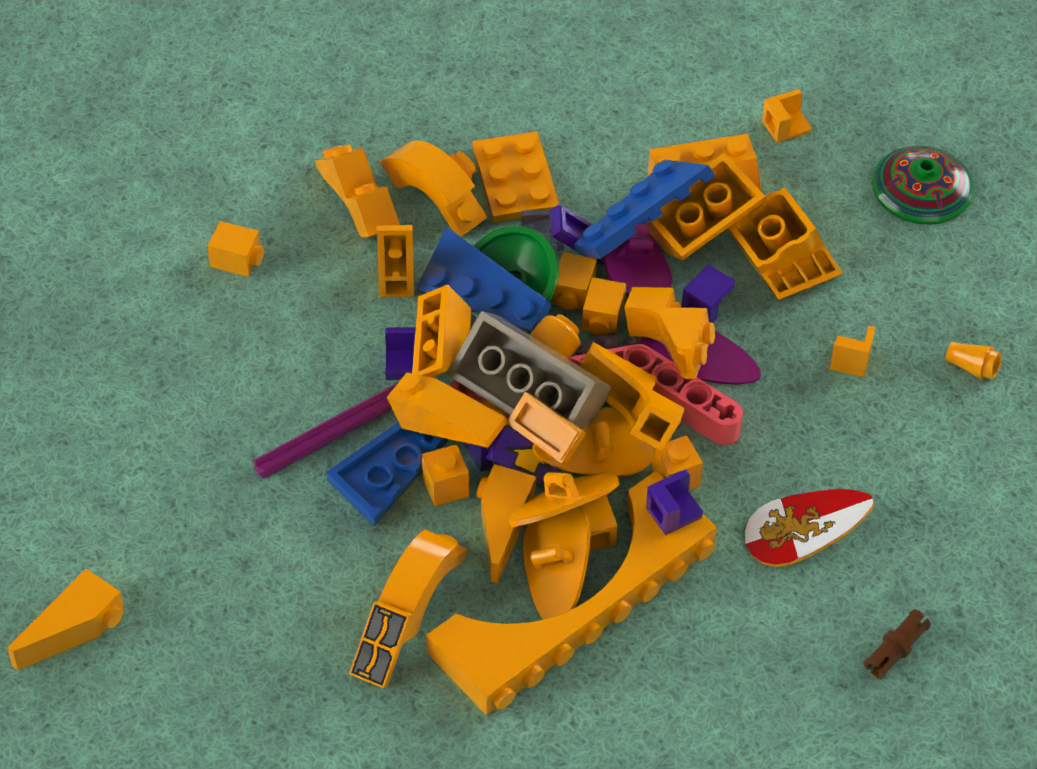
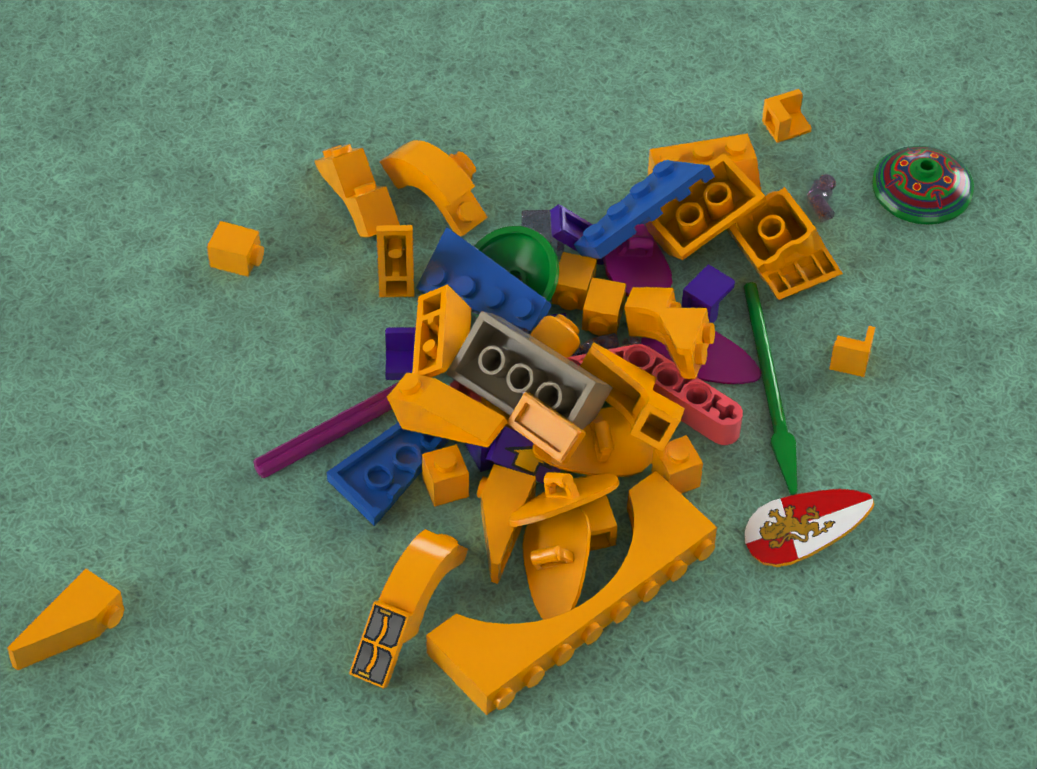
light orange plate [472,131,559,223] -> none
dark purple panel [646,470,703,535] -> none
reddish brown pin [863,610,931,679] -> none
light orange cone [945,341,1002,380] -> none
none -> green piece [743,282,797,495]
none -> arm [807,174,836,222]

